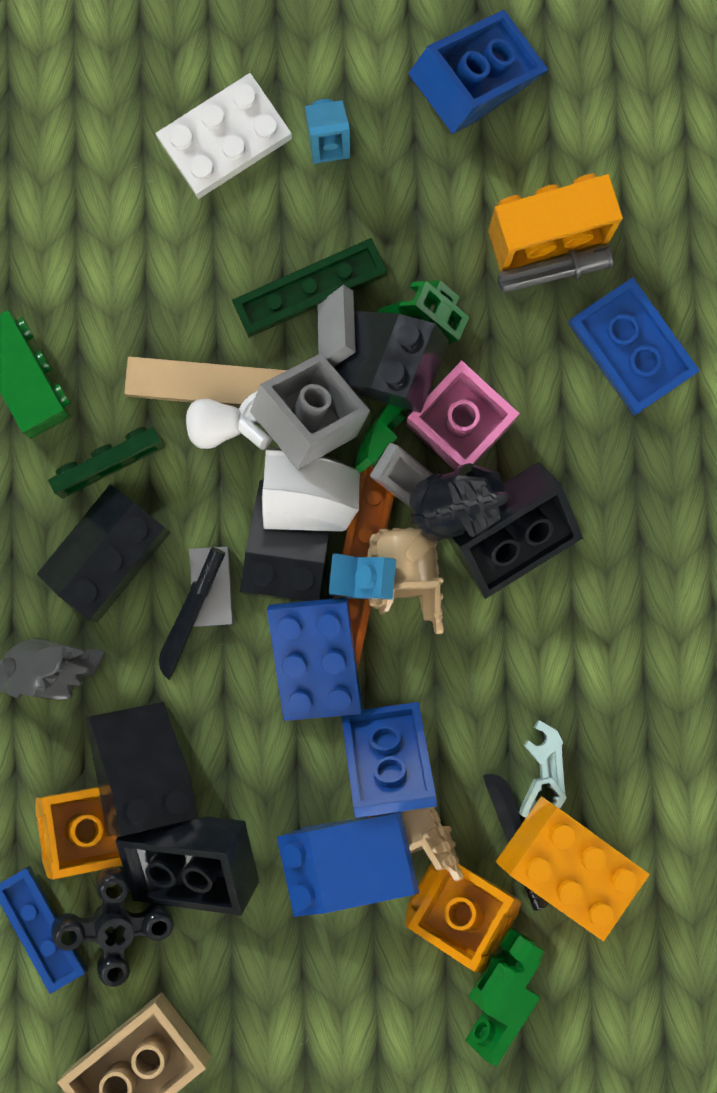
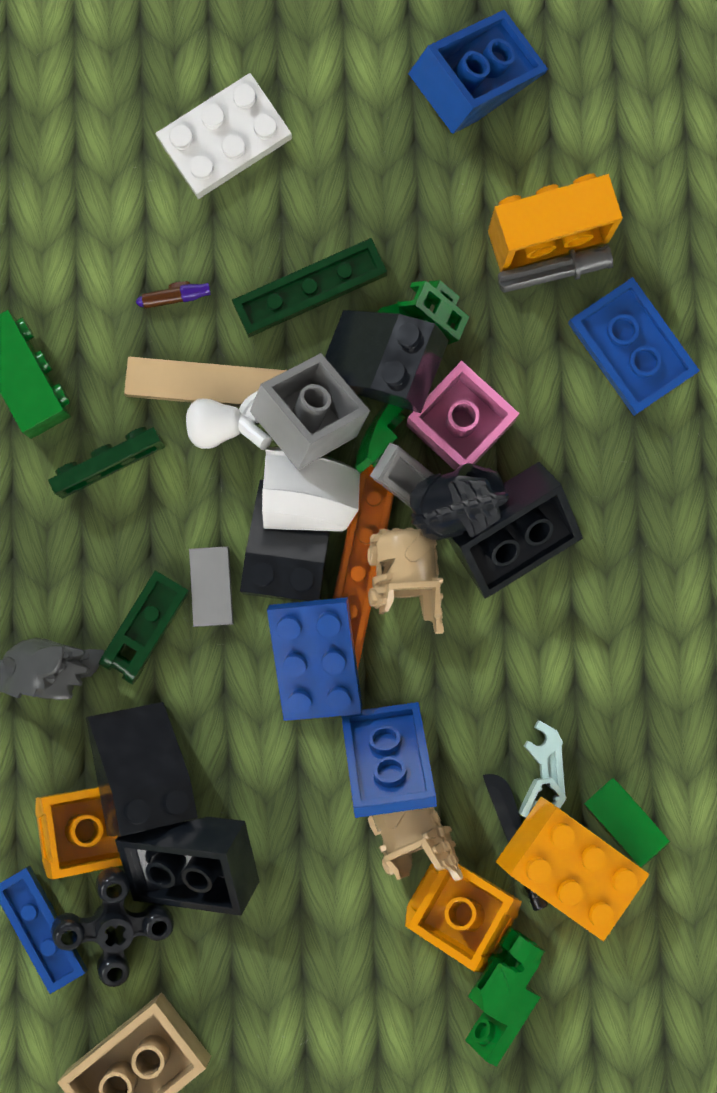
black slope [37,484,171,623] -> none
black piece [159,547,225,680] -> none
blue slope [277,812,419,917] -> none
dark azure slope [305,99,350,164] -> none
light grey tile [317,285,356,367] -> none
dark azure slope [329,554,396,600] -> none
none -> dark green plate [99,570,190,685]
none -> piece [136,281,211,309]
none -> green slope [584,778,670,868]

